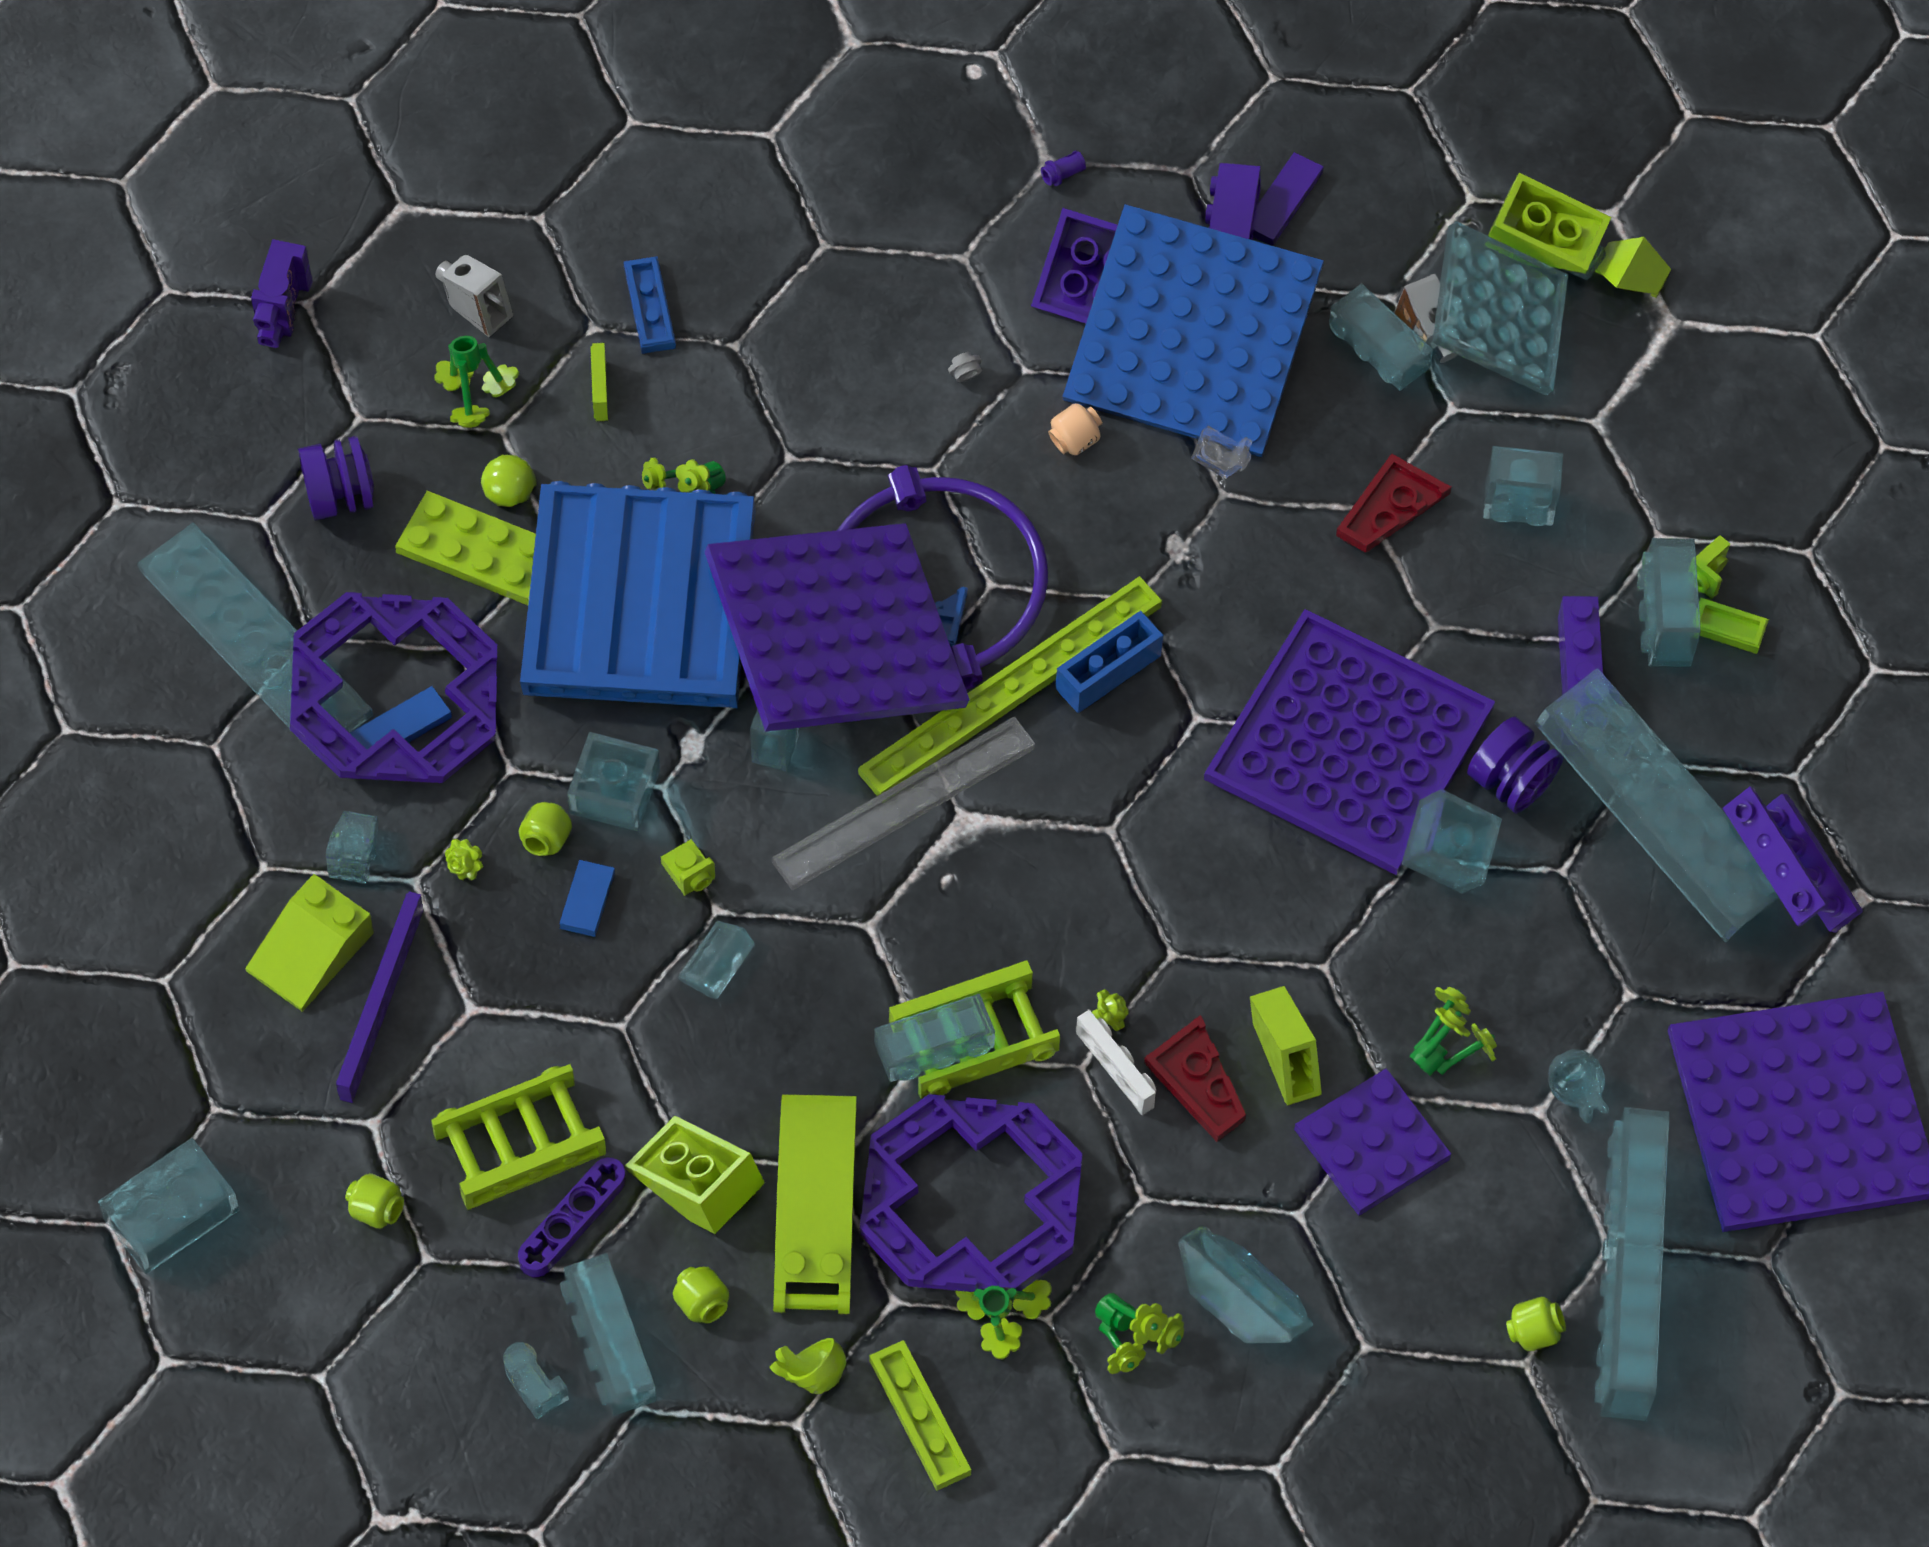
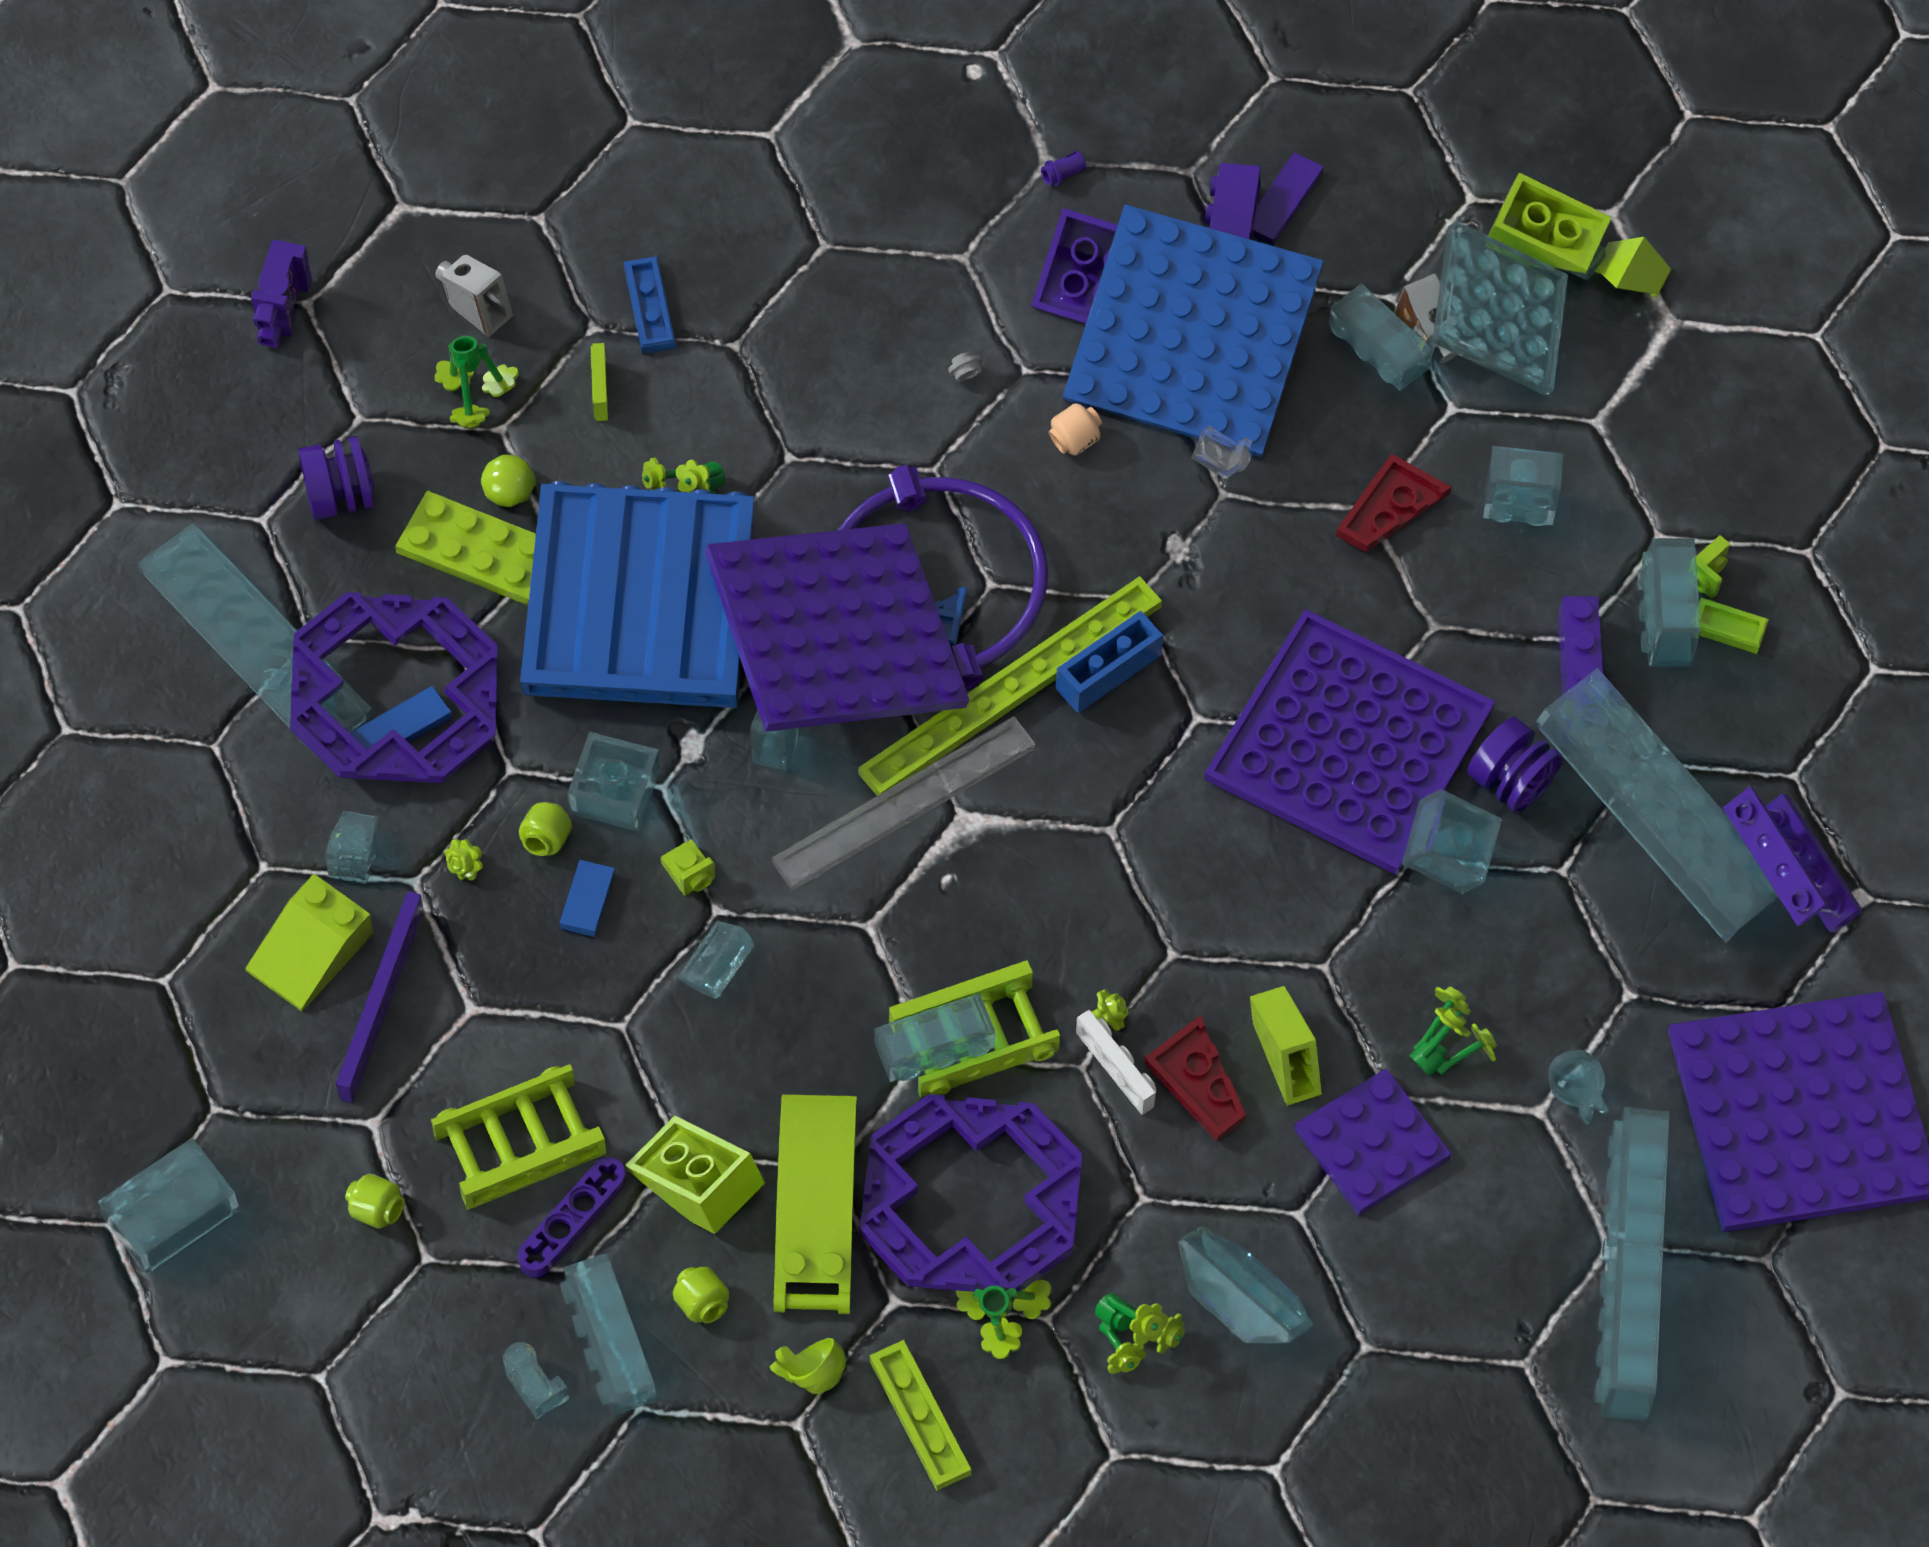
lime head [1506,1297,1566,1351] -> none

